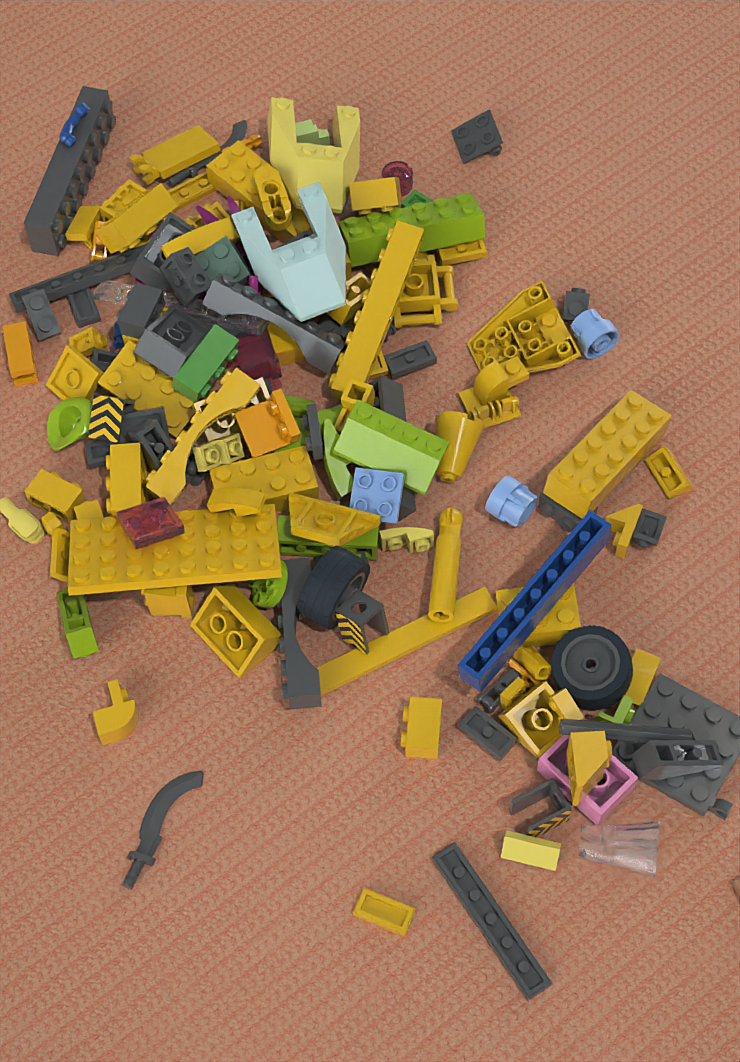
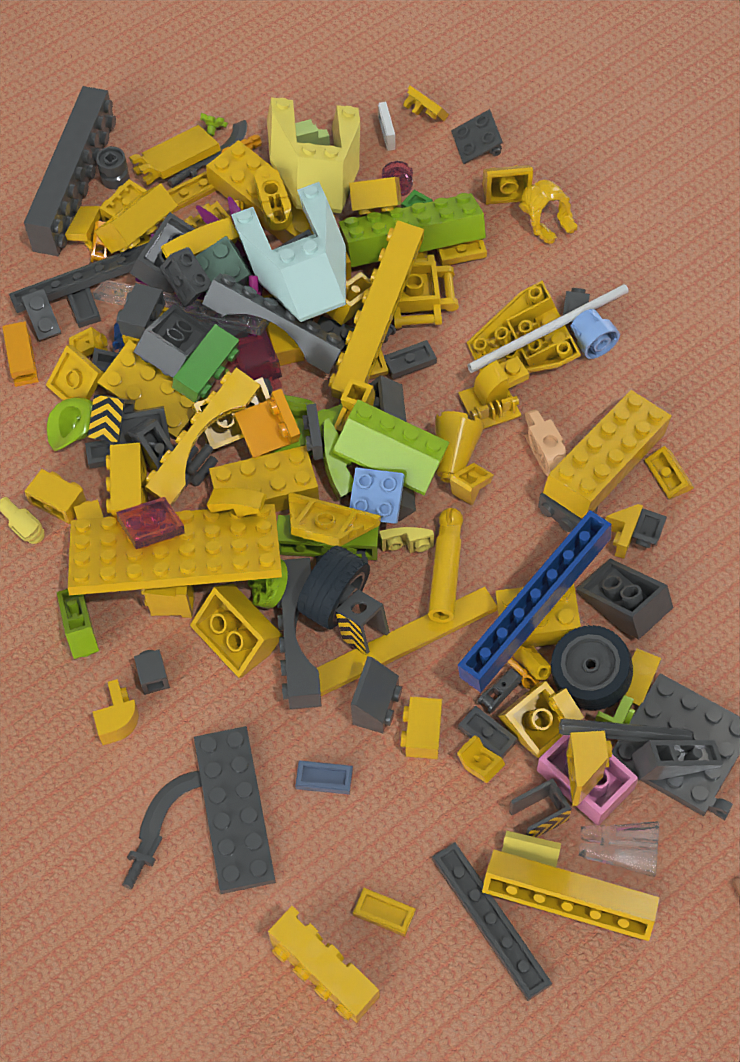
yellow tile [40,511,64,535] -> none
yellow plate [50,528,70,583] -> none
blue arm [59,102,91,147] -> none
light yellow slope [193,433,245,472] -> none
light blue piece [485,475,537,527] -> none
yellow tile [500,677,526,709] -> none
none -> dark grey wheel [96,146,130,190]
none -> dark grey brick [134,649,170,695]
none -> dark grey plate [194,726,276,894]
none -> lime plant [200,113,228,136]
none -> yellow wedge [268,906,380,1023]
none -> sand blue tile [295,760,353,795]
none -> dark grey slope [351,656,402,734]
none -> white tile [378,102,395,151]
none -> yellow plate [403,85,449,121]
none -> yellow slope [450,463,494,505]
none -> yellow bracket [457,735,505,783]
none -> white piece [467,284,629,373]
none -> yellow slope [482,165,533,205]
none -> yellow brick [482,849,660,941]
none -> yellow hair [519,180,578,244]
none -> light nougat piece [524,409,566,477]
none -> dark grey slope [576,558,673,639]

